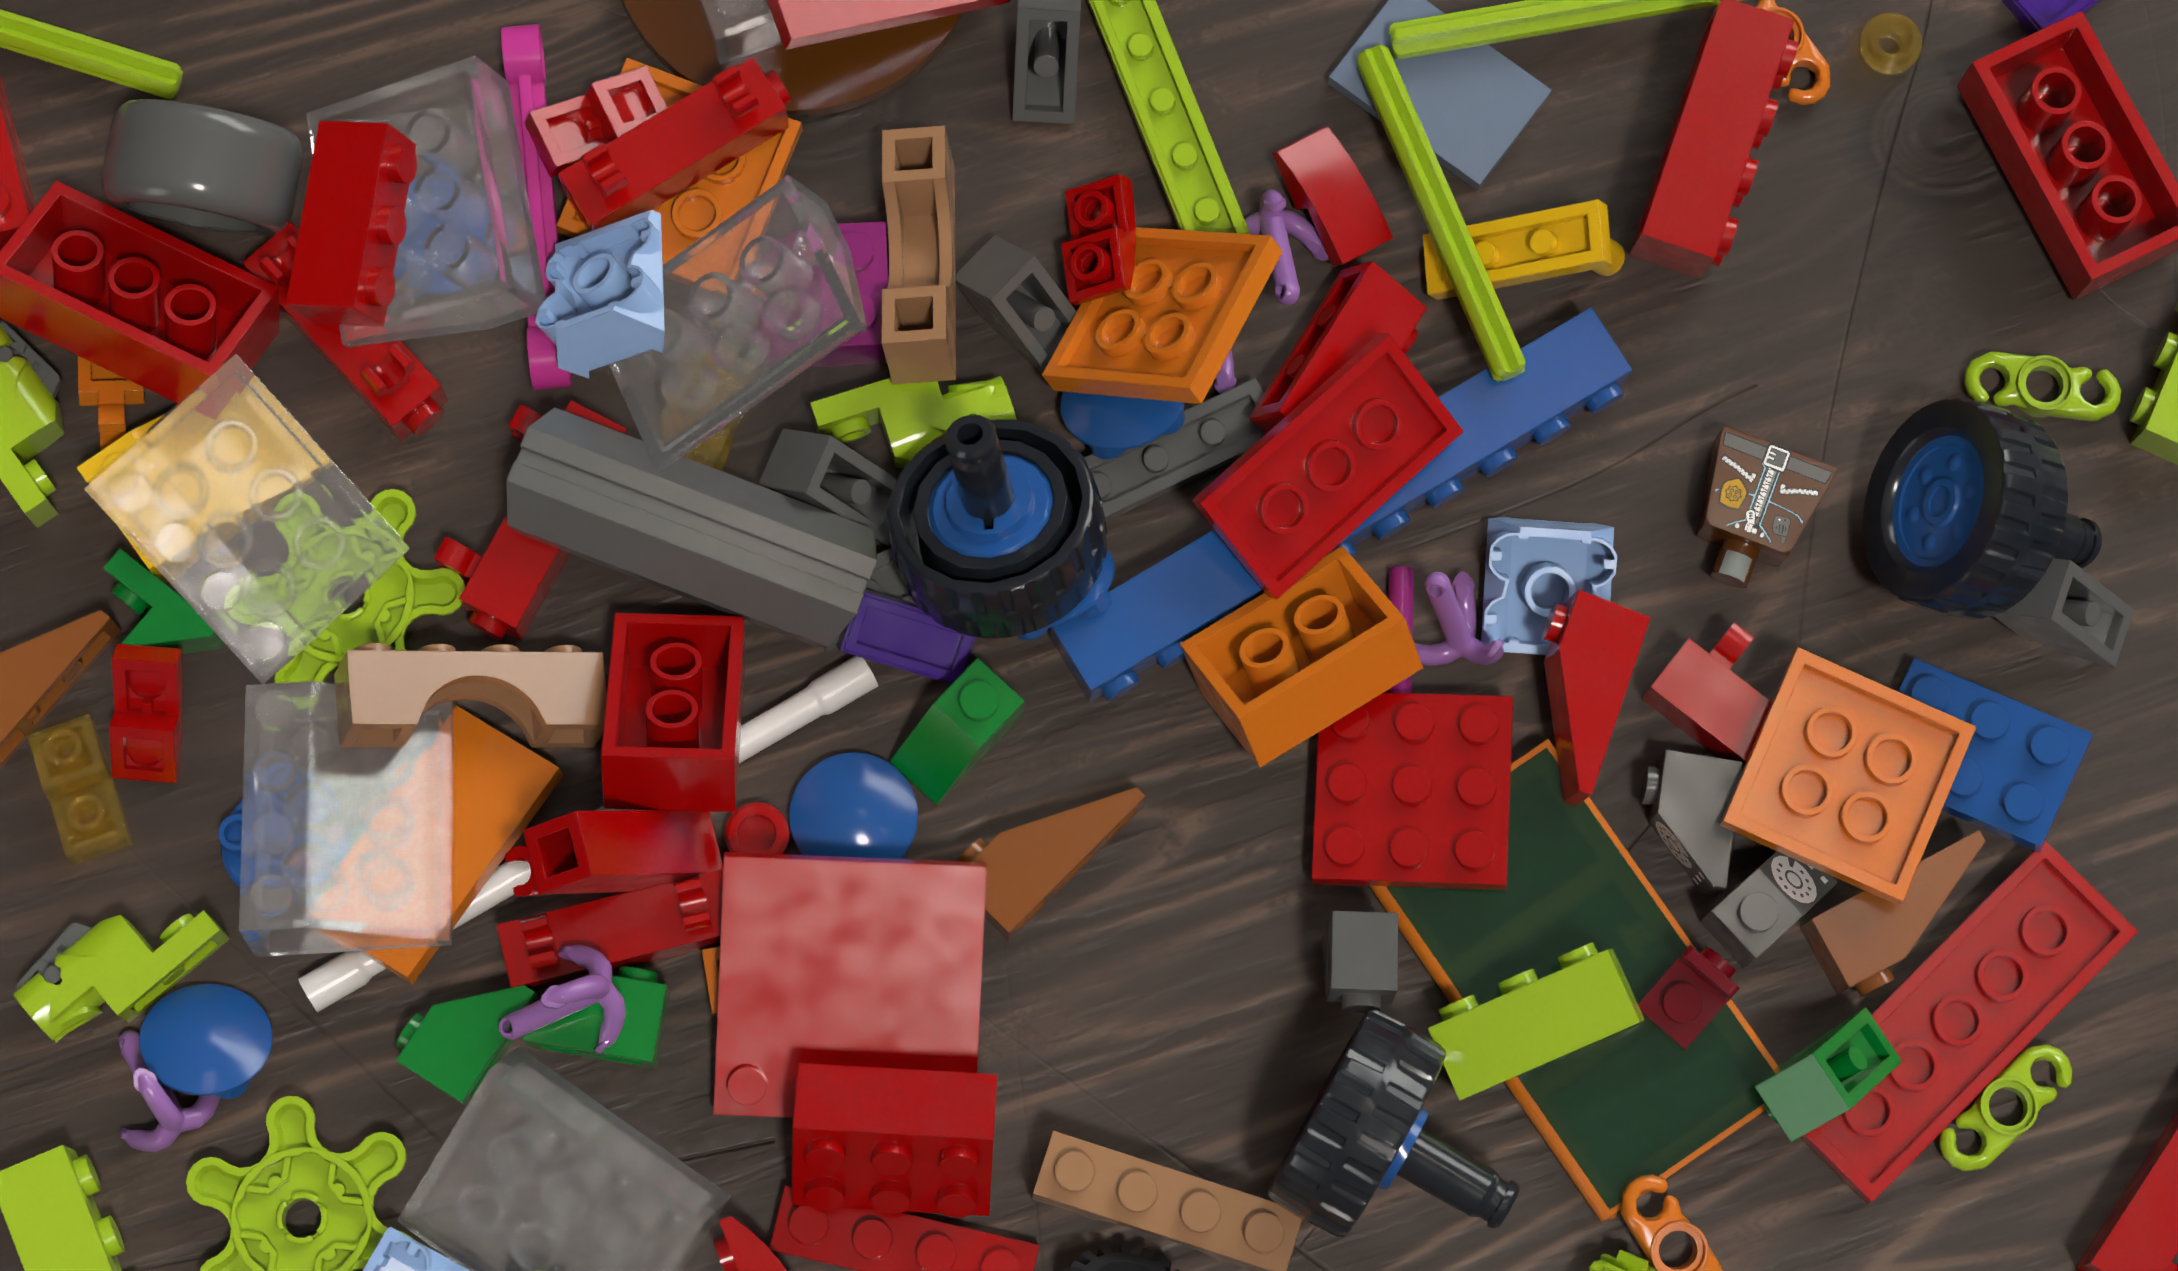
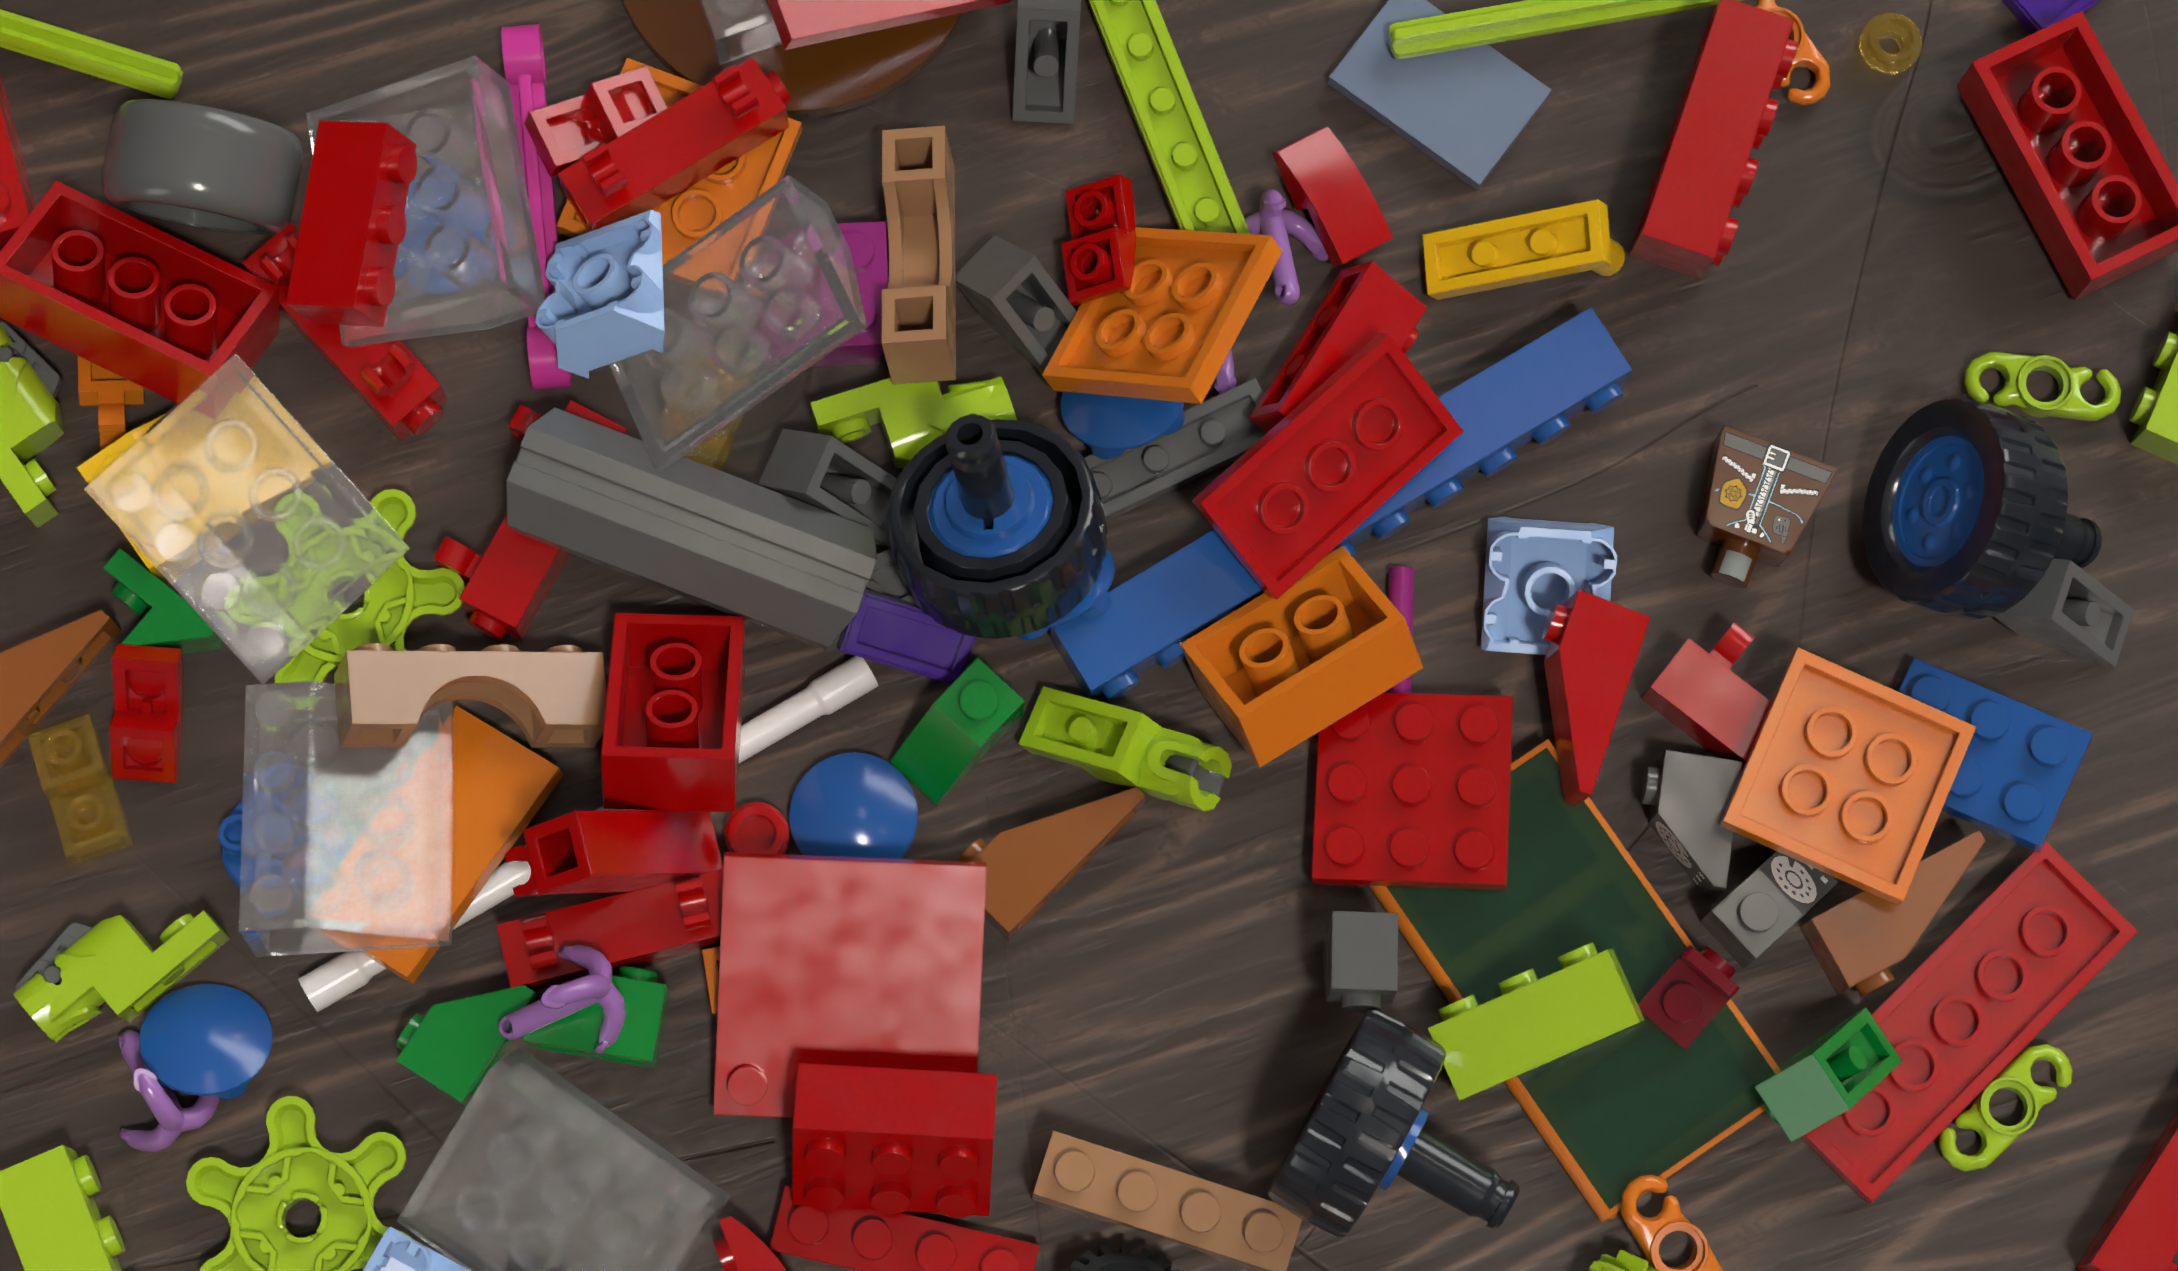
lime axle [1357,44,1526,382] -> none
medium lavender piece [1414,571,1505,666] -> none
none -> lime plate [1018,686,1232,811]

